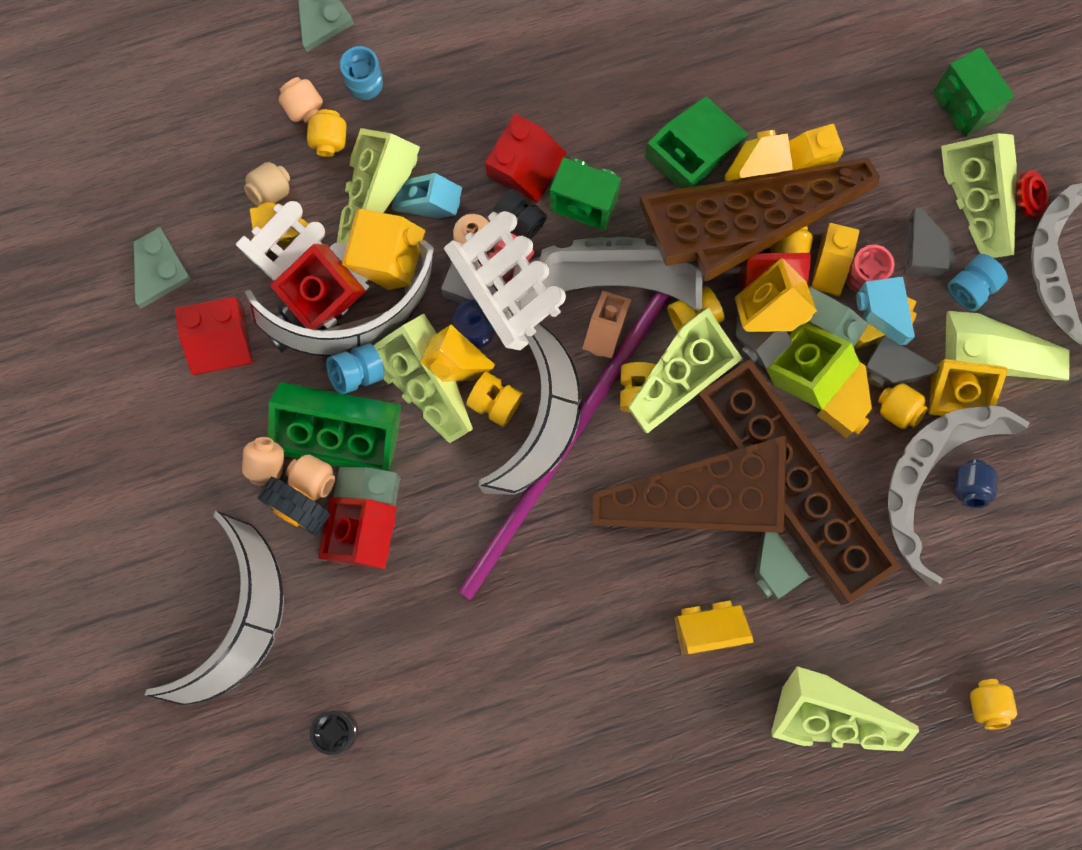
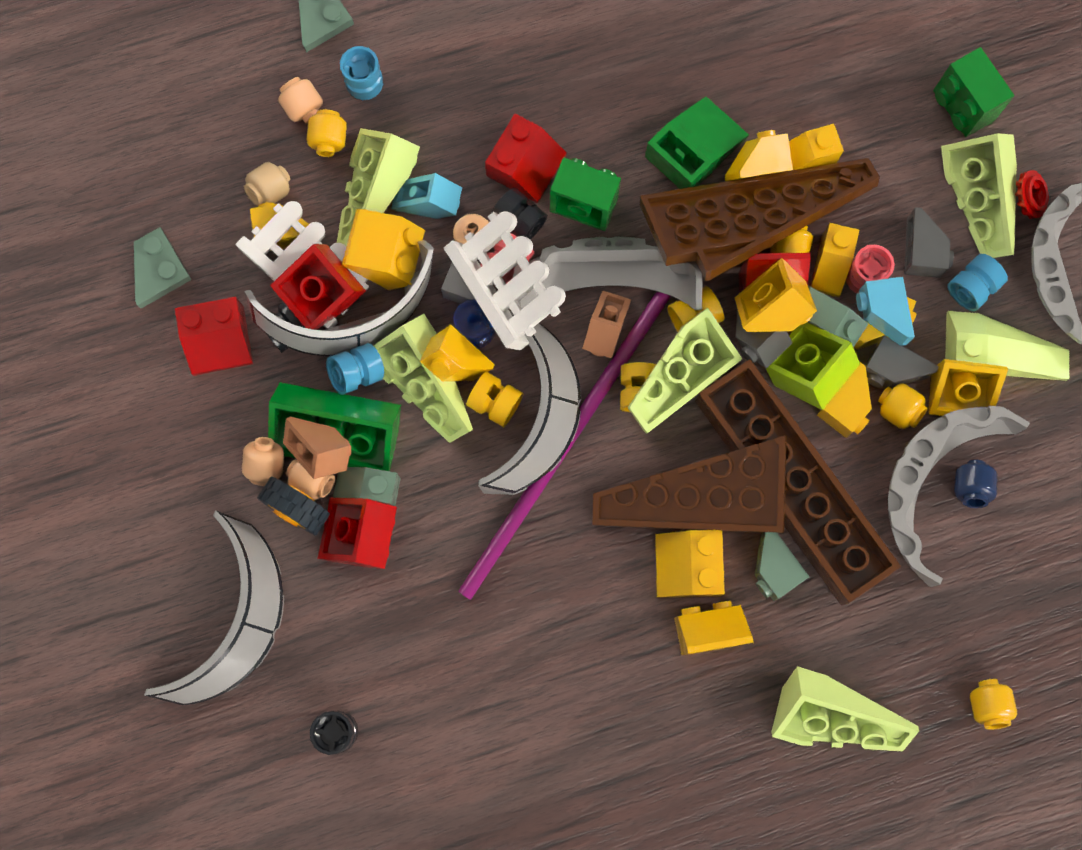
none -> nougat slope [283,417,351,479]
none -> yellow slope [655,530,725,598]

